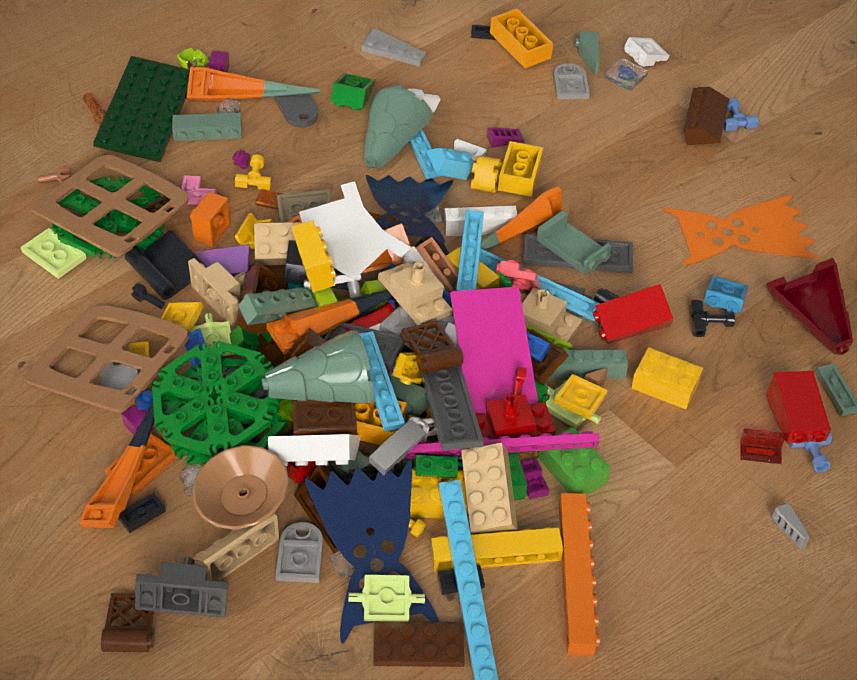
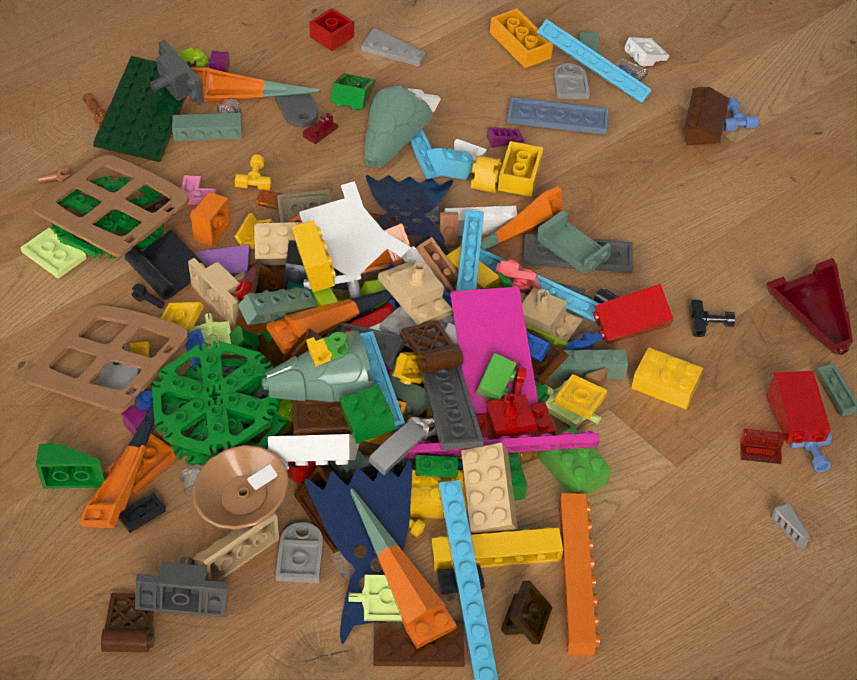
magenta plate [232,149,250,170] -> none
black tile [471,25,496,40] -> none
magenta slope [520,457,549,499] -> none
orange piece [663,195,820,265] -> none
dark azure plate [704,276,749,313] -> none
none -> green slope [36,443,105,489]
none -> dark grey brick [150,40,204,105]
none -> red tile [235,279,252,299]
none -> white sticker [247,458,289,490]
none -> dark red plate [303,113,338,144]
none -> leg [306,332,349,367]
none -> red brick [309,8,354,51]
none -> green brick [339,384,396,444]
none -> orange plate [350,488,457,649]
none -> nougat plate [439,212,459,247]
none -> bright green brick [476,353,517,401]
none -> dark brown bracket [501,580,553,644]
none -> sand blue plate [507,97,609,135]
none -> medium azure plate [537,19,652,104]
none -> blue slope [563,332,603,350]

